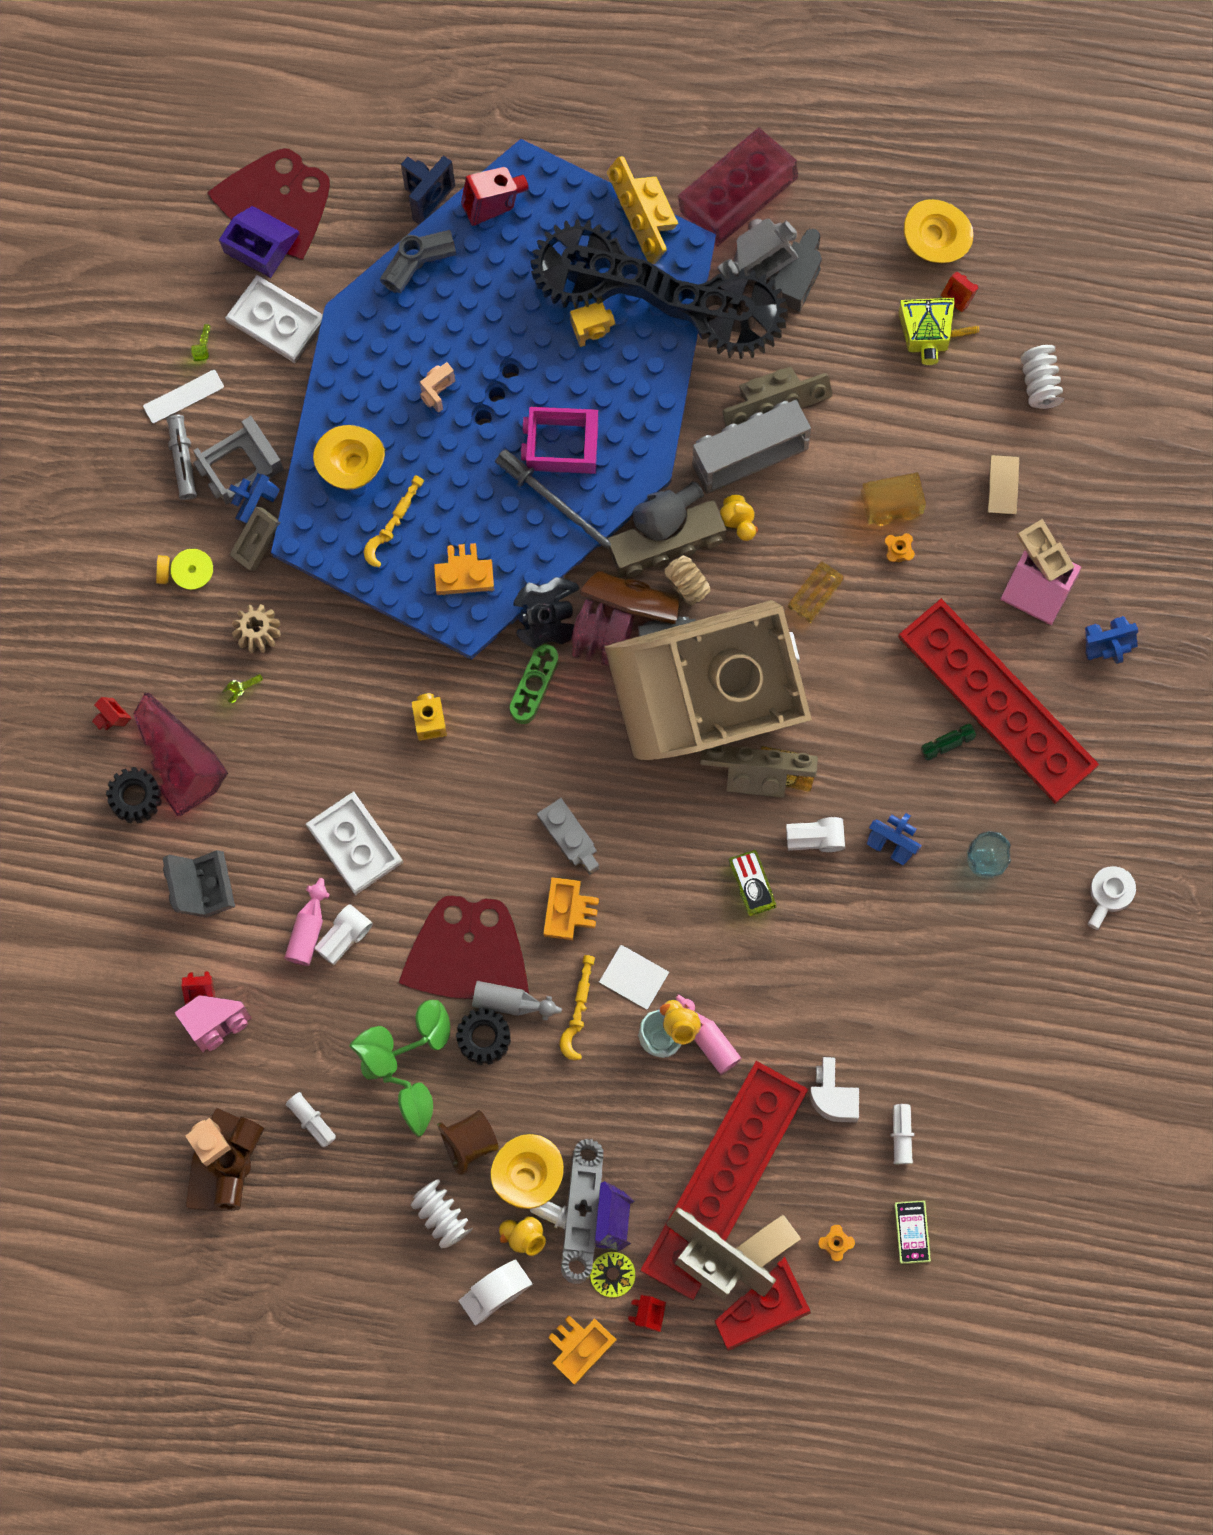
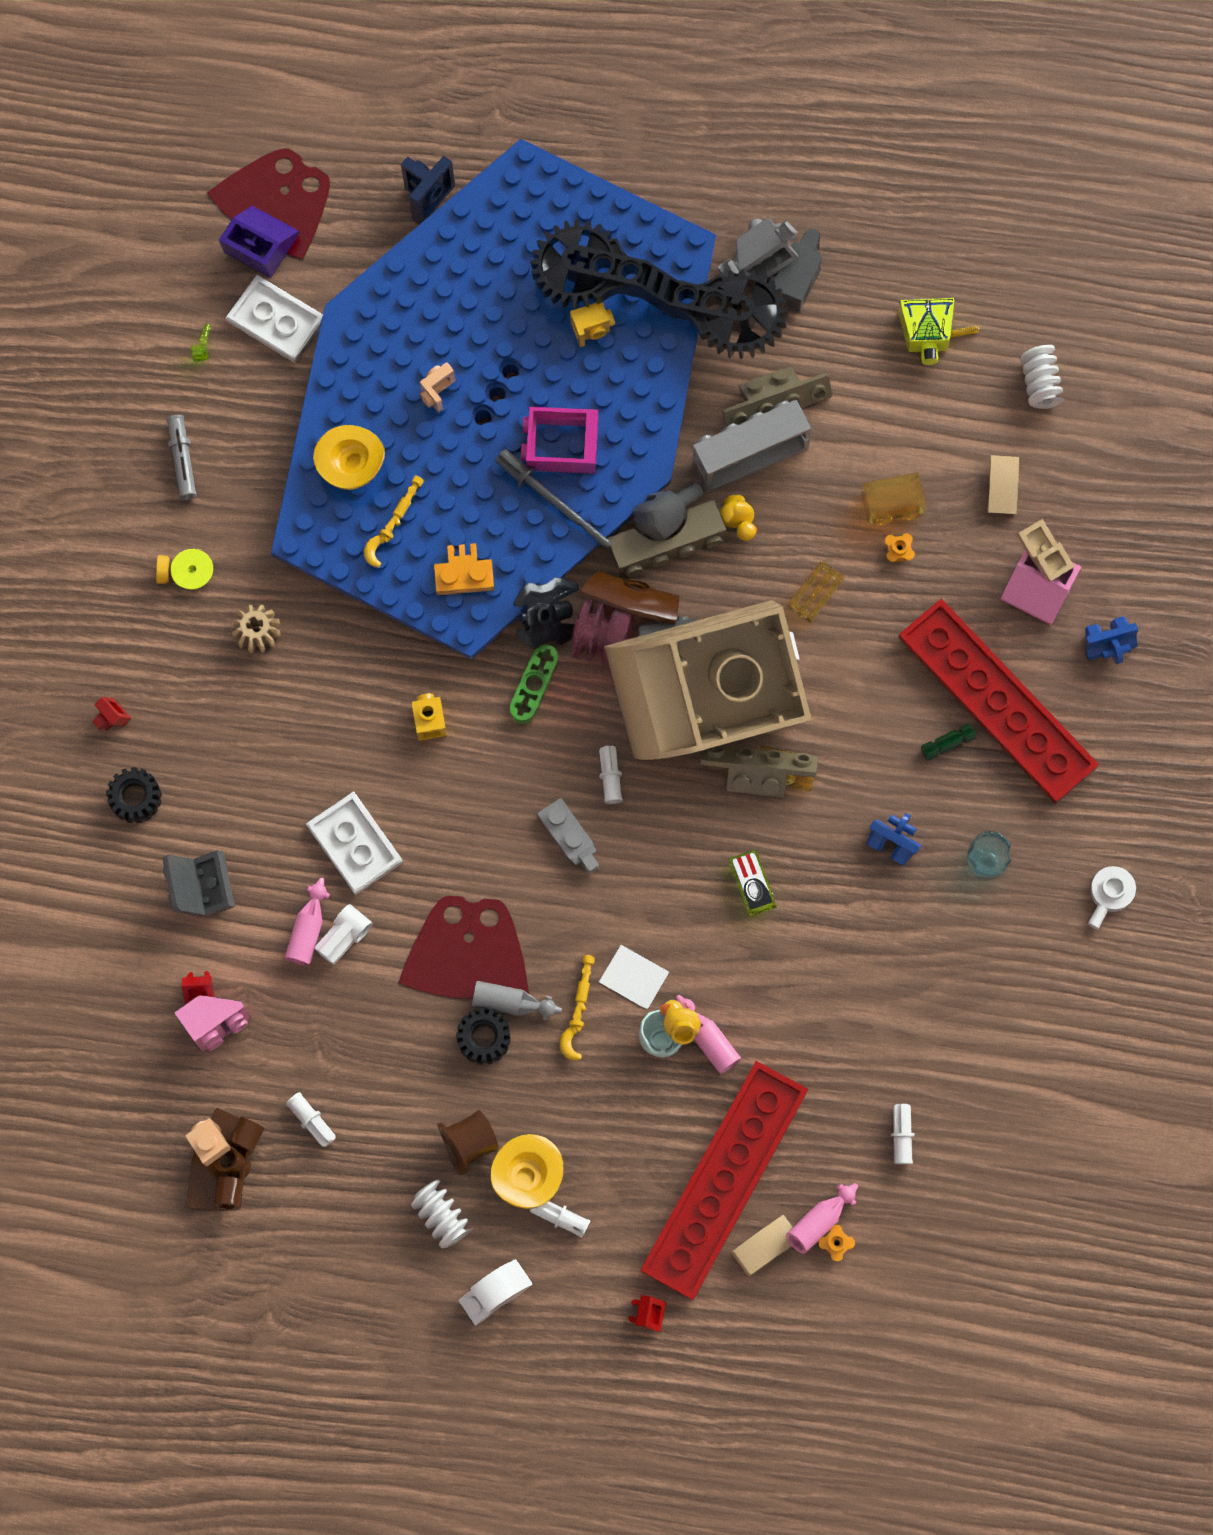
clear pink wedge [133,693,228,816] -> none
white sticker [143,370,224,423] -> none
light grey window [193,416,284,505] -> none
clear neon green hand [222,674,263,703] -> none
blue hips [229,473,280,523] -> none
dark tan plate [230,507,281,571] -> none
bright green plant [349,1000,451,1137] -> none
dark grey piece [380,230,456,293] -> none
red torso [461,167,529,226] -> none
yellow animal [499,1216,546,1256] -> none
light orange hinge [543,877,599,940] -> none
light orange hinge [548,1315,617,1385] -> none
light grey piece [561,1139,604,1284] -> none
piece [590,1252,635,1297] -> none
dark purple slope [595,1181,635,1251] -> none
yellow bracket [607,156,678,264] -> none
tan gear [665,555,710,605] -> none
dark tan bracket [666,1207,776,1300] -> none
clear pink brick [678,127,798,247] -> none
red wing [715,1257,811,1351] -> none
white piece [786,817,845,852] -> none
white brick [810,1057,859,1122] -> none
tile [894,1201,931,1264] -> none
yellow hat [904,200,973,263] -> none
red tile [940,272,978,312] -> none
none -> white axle [599,745,623,804]
none -> bright pink wheel [786,1183,858,1254]

